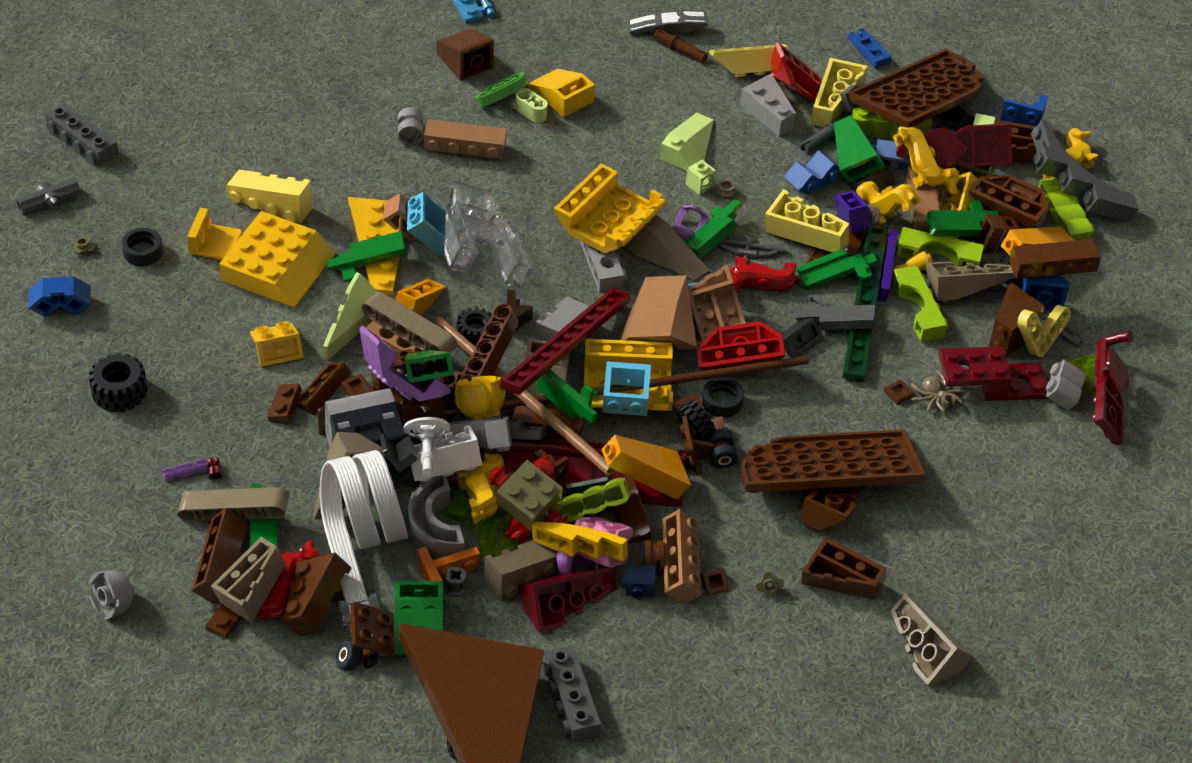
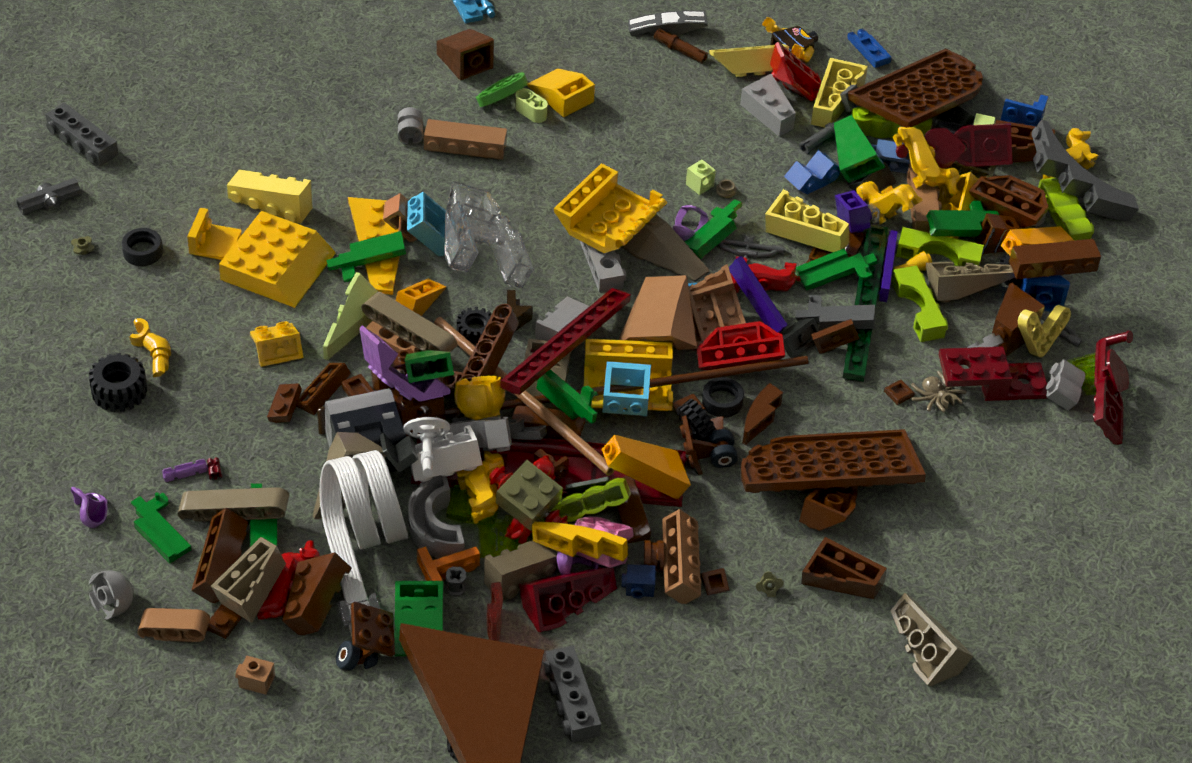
blue brick [28,276,91,316] -> none
yellowish green wedge [660,113,714,171] -> none
none -> medium lavender piece [71,487,107,528]
none -> yellow piece [129,318,171,377]
none -> green piece [131,492,192,564]
none -> medium nougat beam [137,608,210,642]
none -> medium nougat brick [235,656,275,695]
none -> clear red slope [486,582,503,641]
none -> dark purple tile [729,256,788,334]
none -> reddish brown slope [742,383,783,445]
none -> torso [762,17,818,63]
none -> reddish brown plate [811,319,860,354]
none -> light grey plate [967,333,1004,348]

